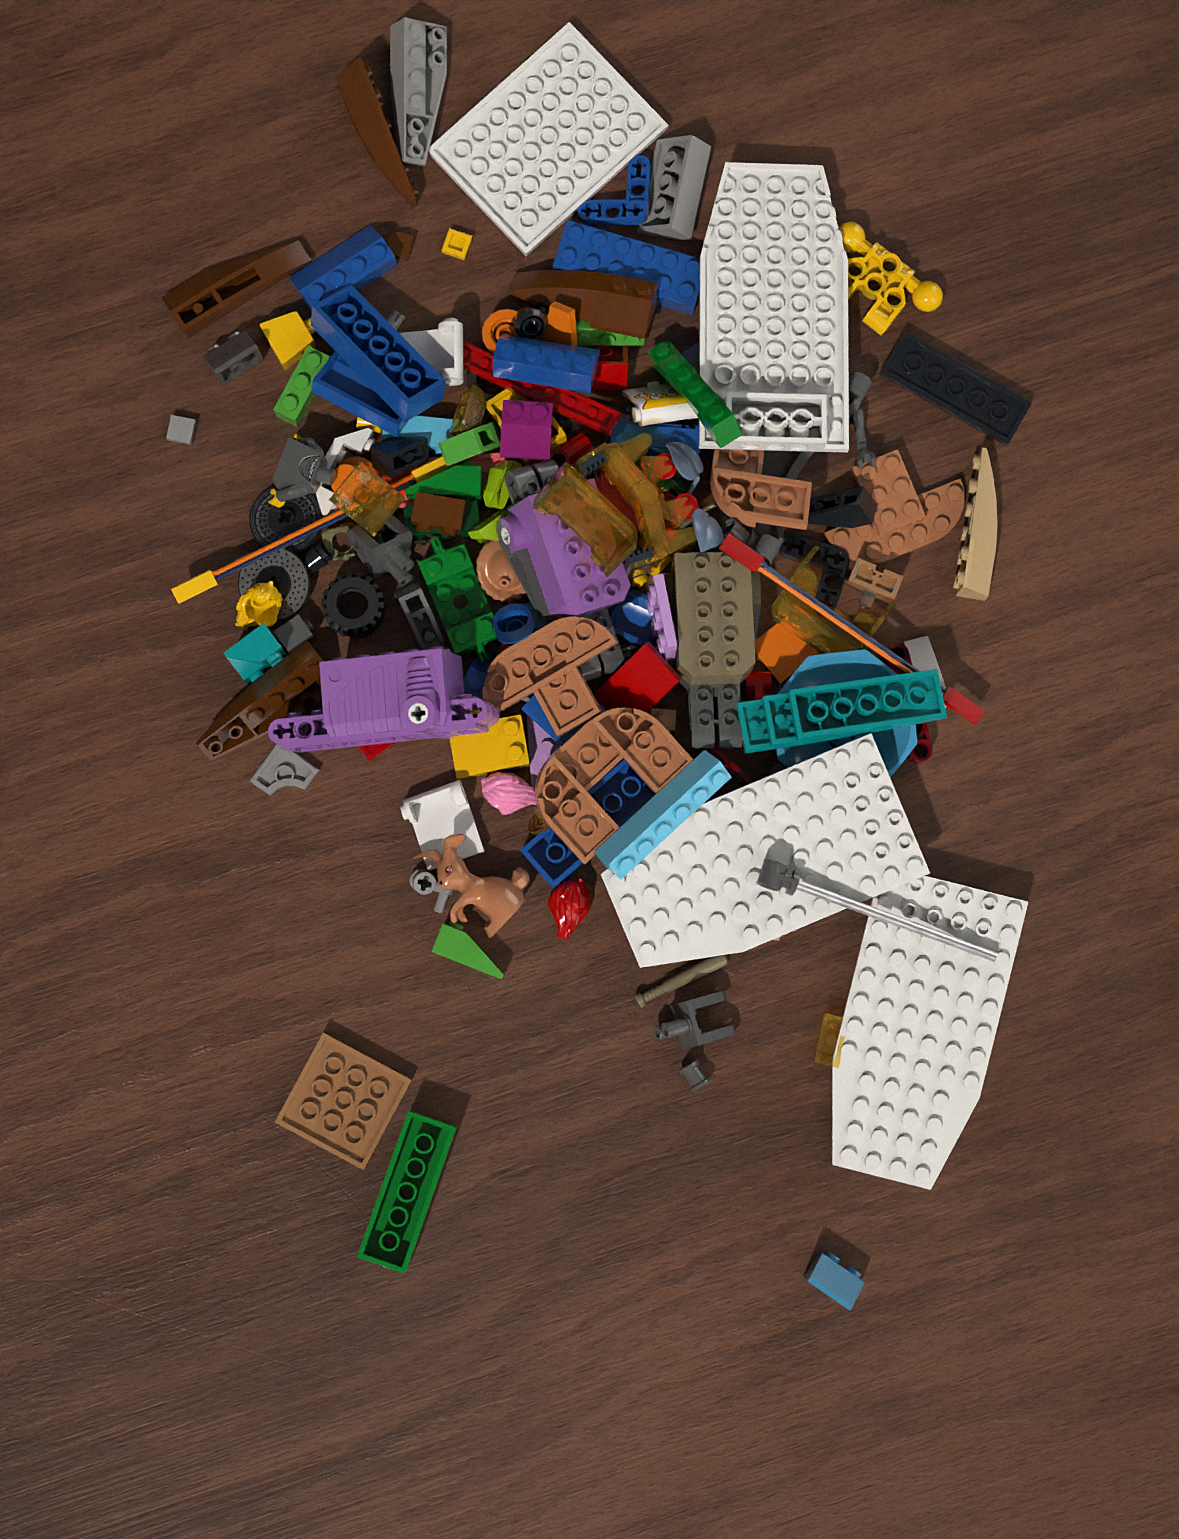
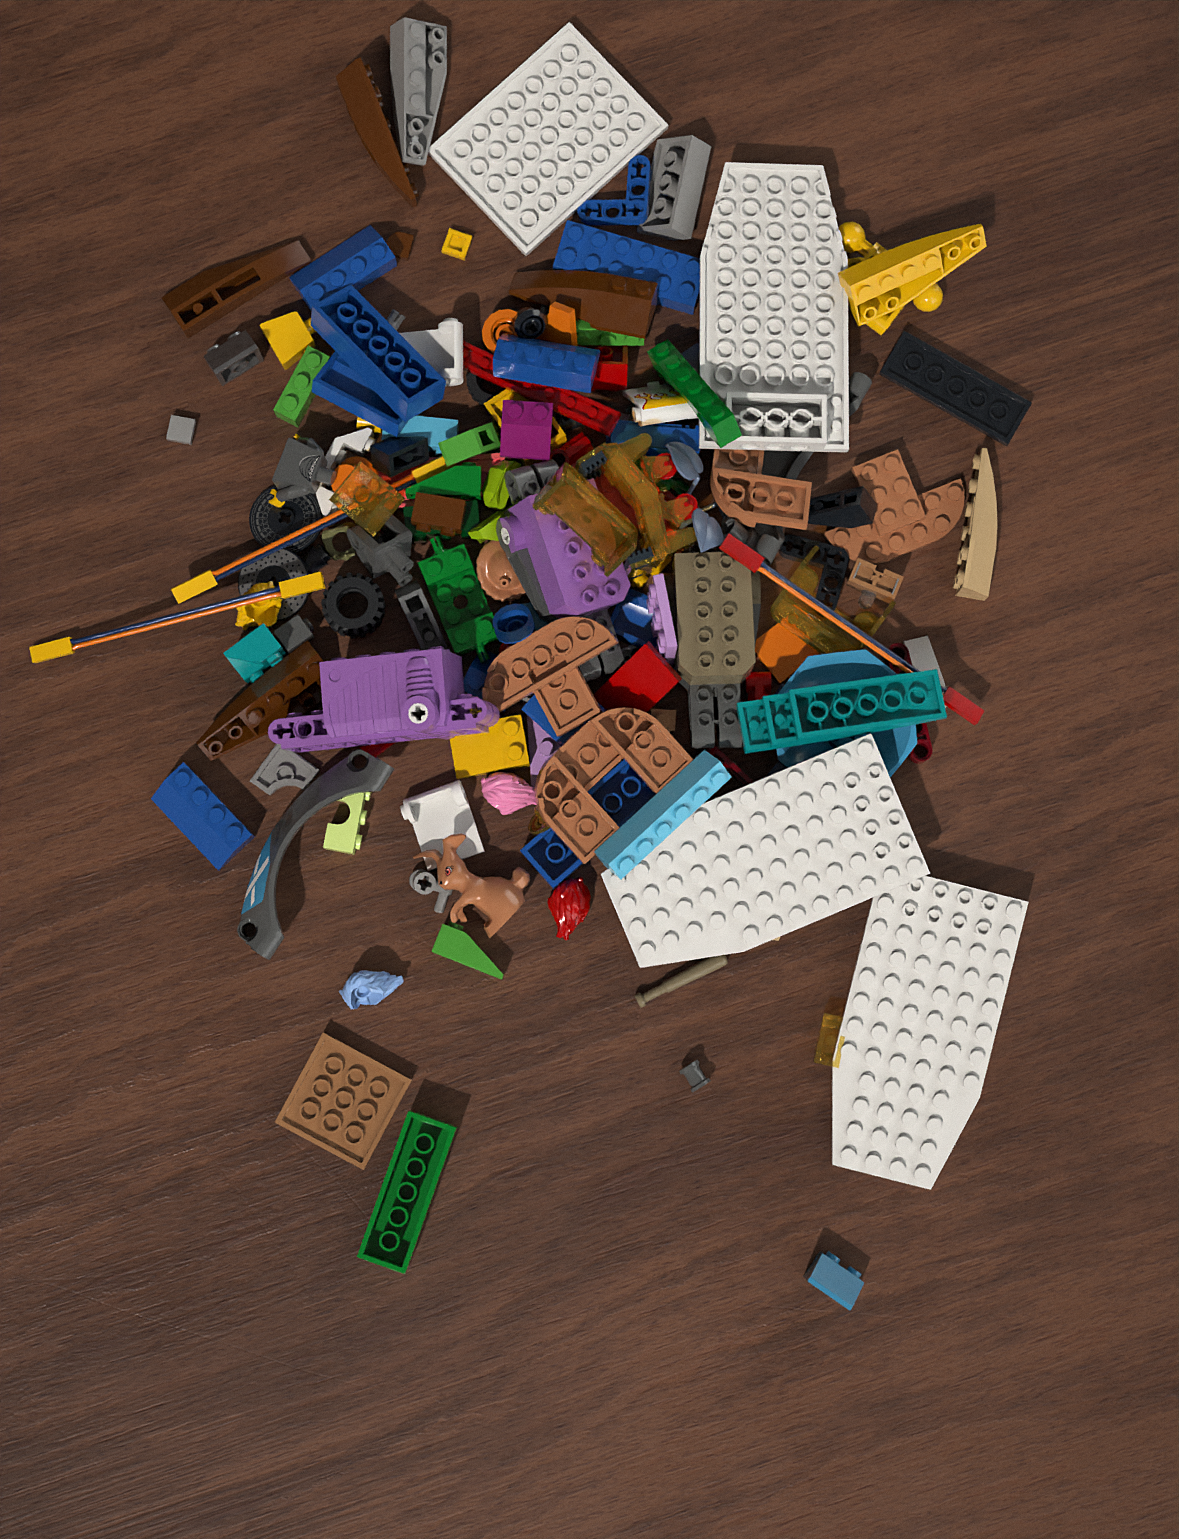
clear yellow slope [449,385,487,436] -> none
dark grey piece [653,991,736,1049] -> none
flat silver piece [756,859,998,962] -> none
dark grey piece [852,409,876,469] -> none
none -> piece [29,572,325,663]
none -> blue slope [151,762,255,871]
none -> dark grey panel [237,750,394,960]
none -> yellowish green arch [323,792,371,855]
none -> light blue hair [339,970,403,1009]
none -> yellow wedge [838,224,986,326]

